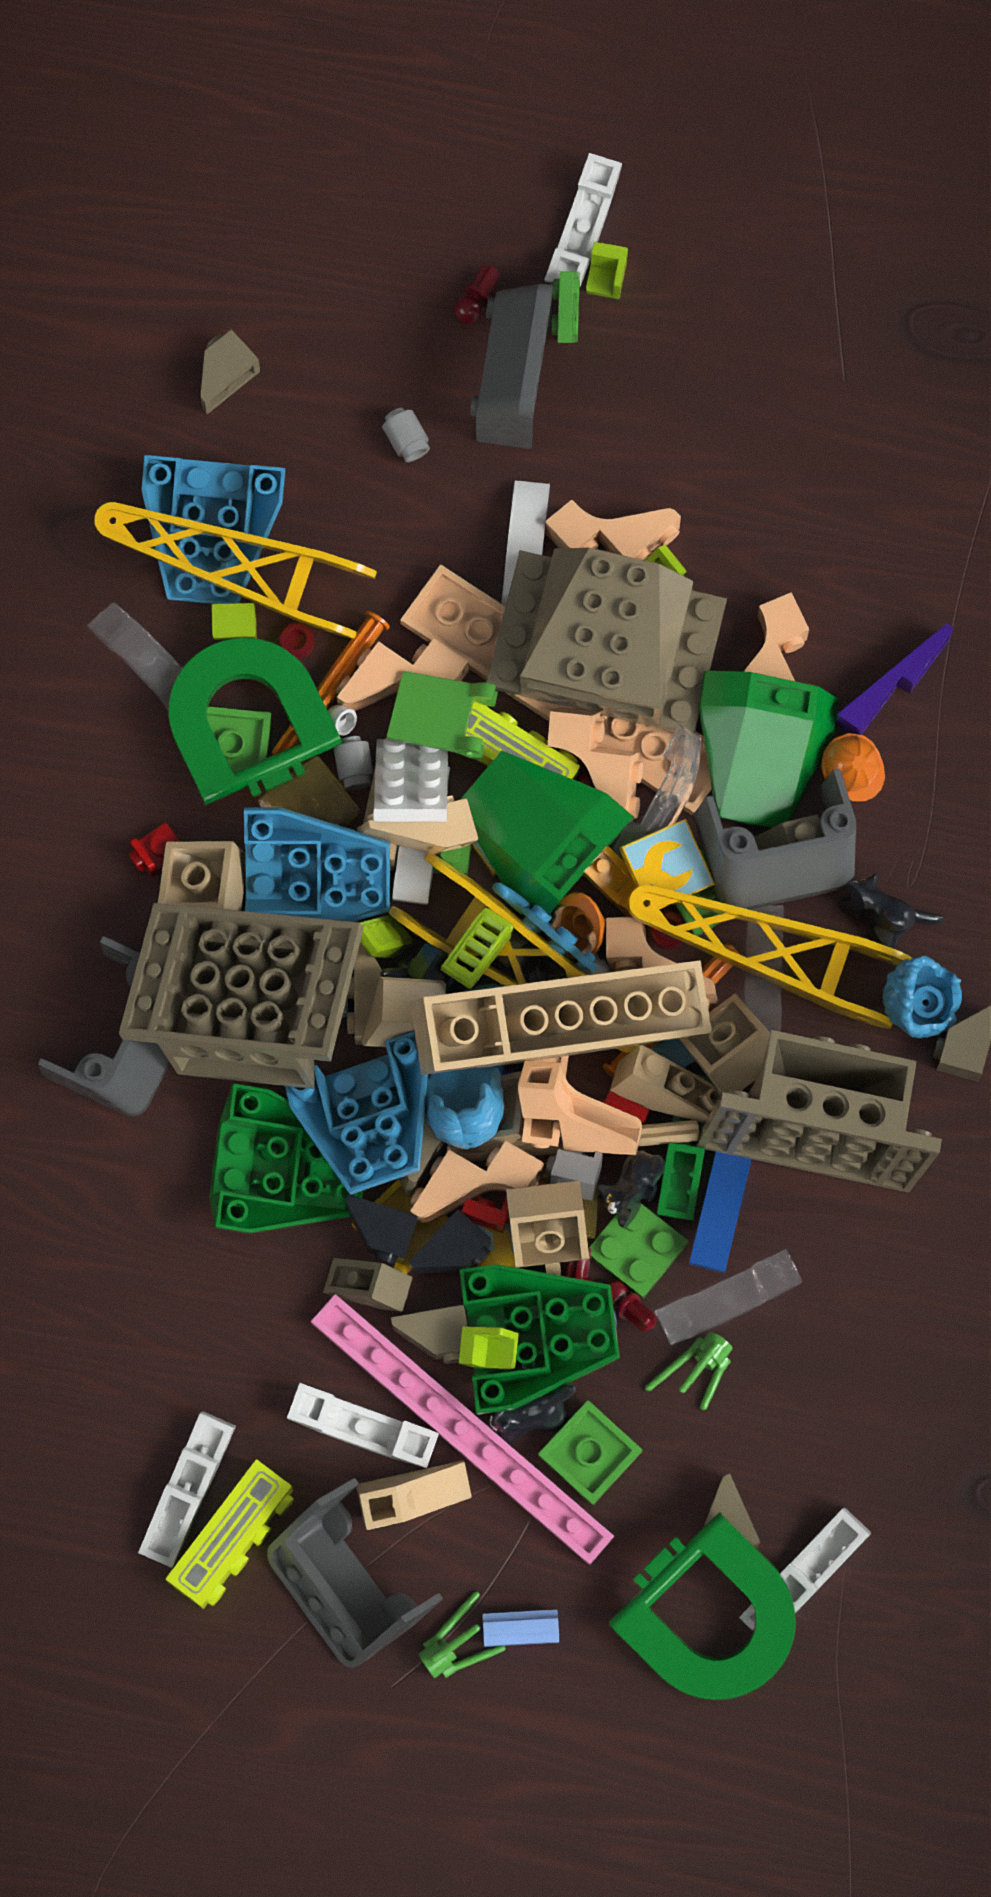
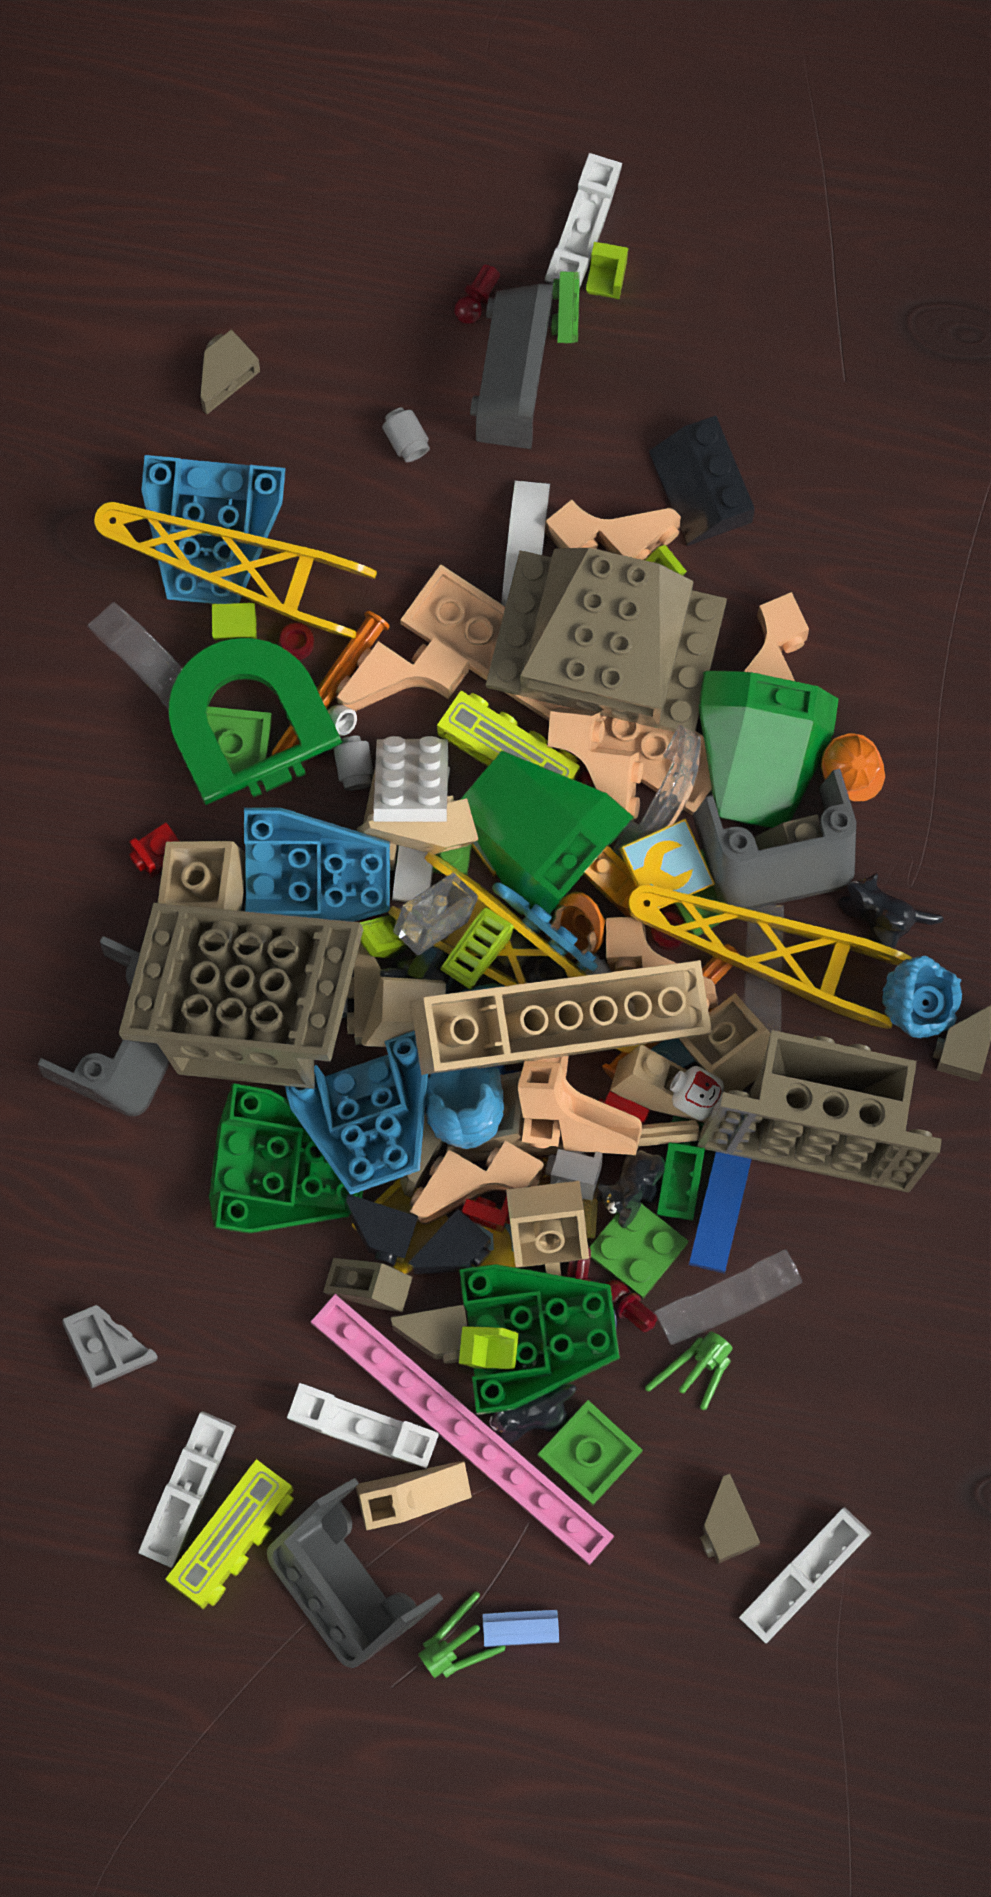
clear yellow slope [257,756,362,827] -> none
bright green flag [387,671,498,760] -> none
green piece [608,1512,796,1700] -> none
dark purple slope [835,624,954,735] -> none
none -> light grey wing [62,1305,158,1388]
none -> clear brick [393,872,478,955]
none -> black slope [649,415,755,546]
none -> head [670,1066,726,1121]

